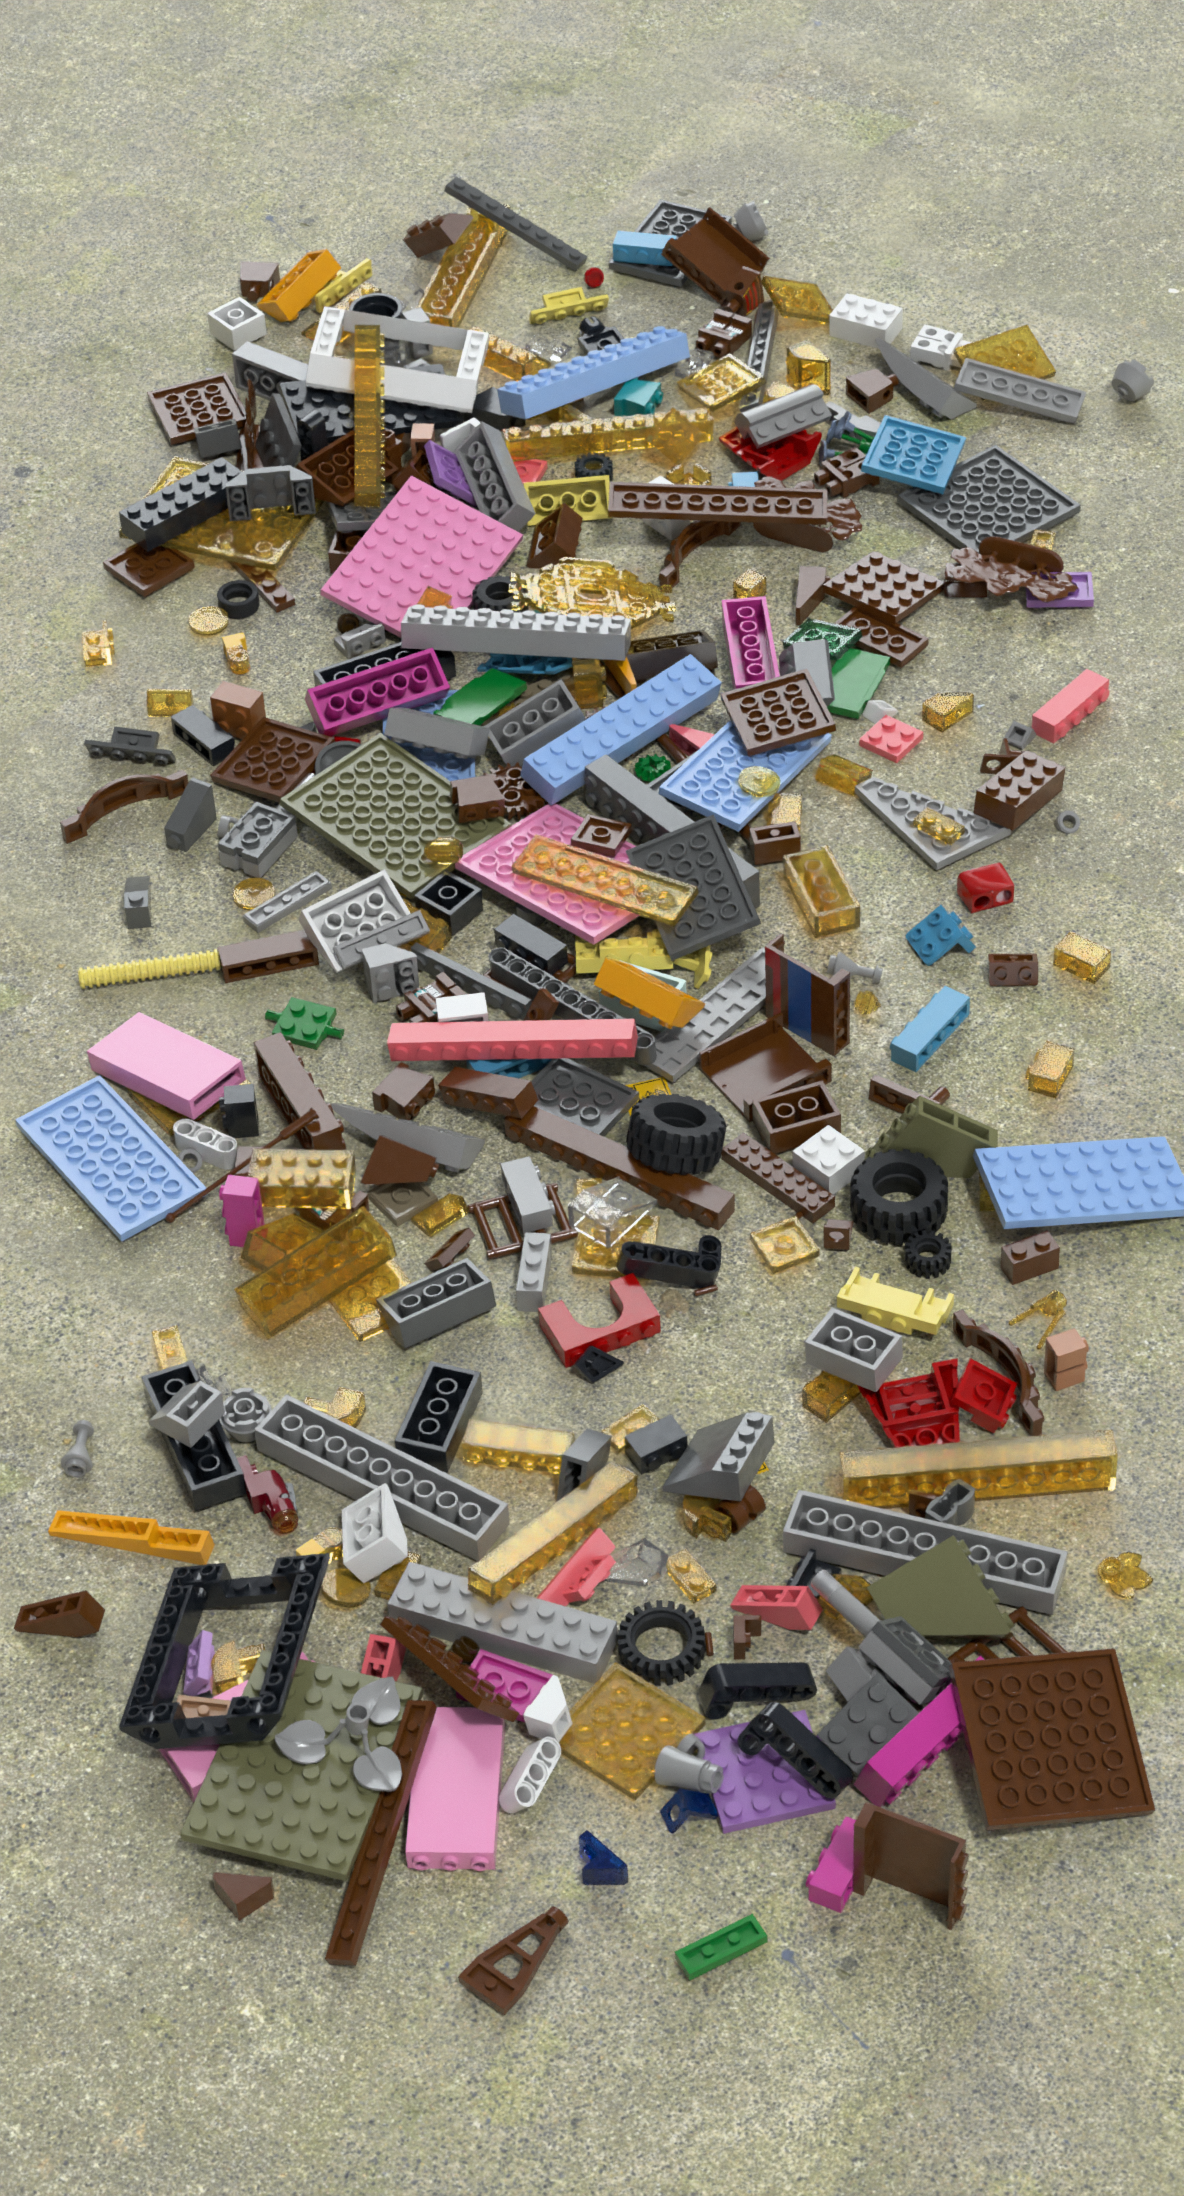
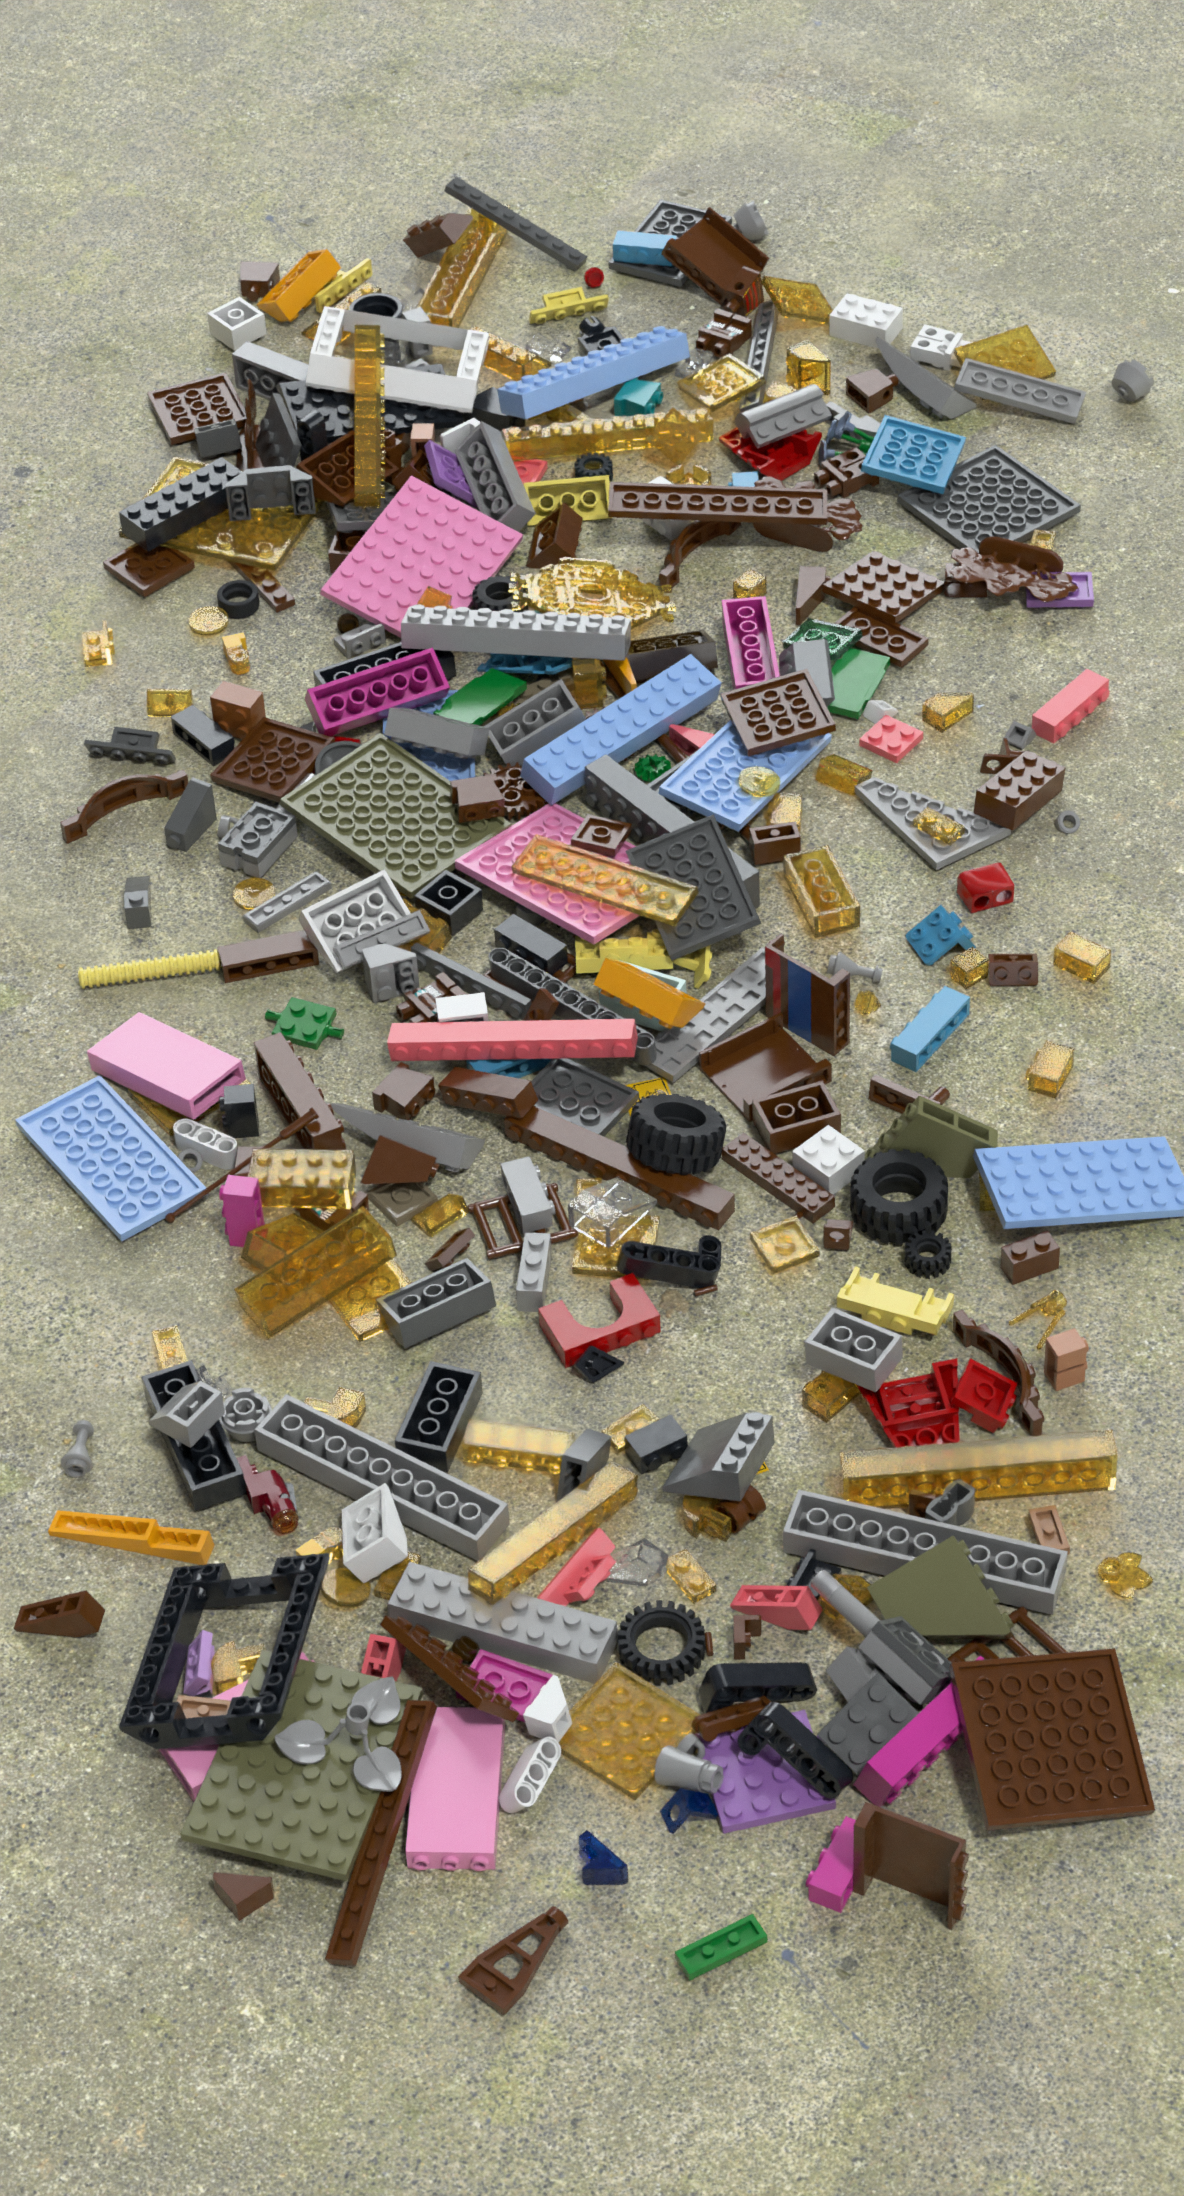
clear yellow animal [424,837,463,865] -> none
none -> reddish brown plate [692,1696,771,1742]
none -> clear yellow brick [950,947,989,990]
none -> medium nougat plate [1028,1505,1070,1554]

